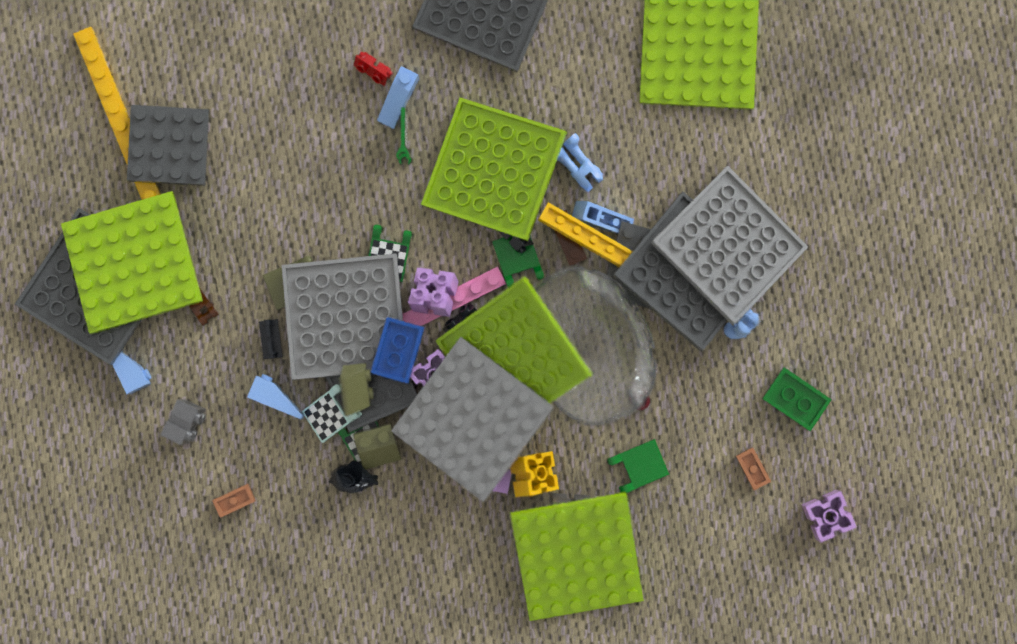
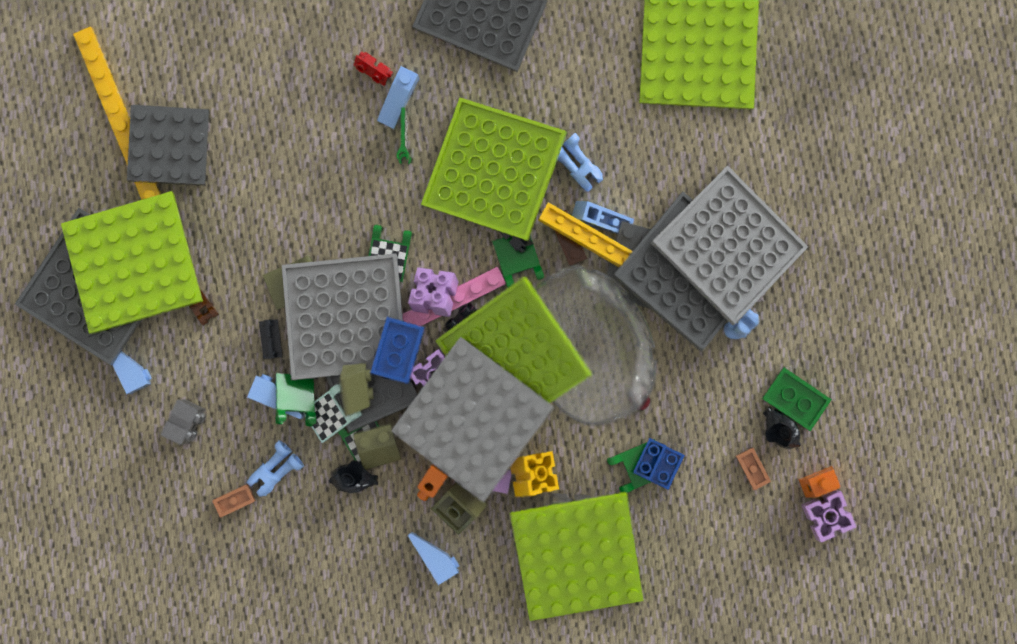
none -> light blue piece [246,440,304,497]
none -> flag [275,373,316,427]
none -> light blue slope [408,532,460,585]
none -> orange torso [417,464,448,501]
none -> olive slope [431,482,488,535]
none -> blue slope [633,438,685,490]
none -> black hair [763,407,801,449]
none -> orange torso [798,466,841,498]

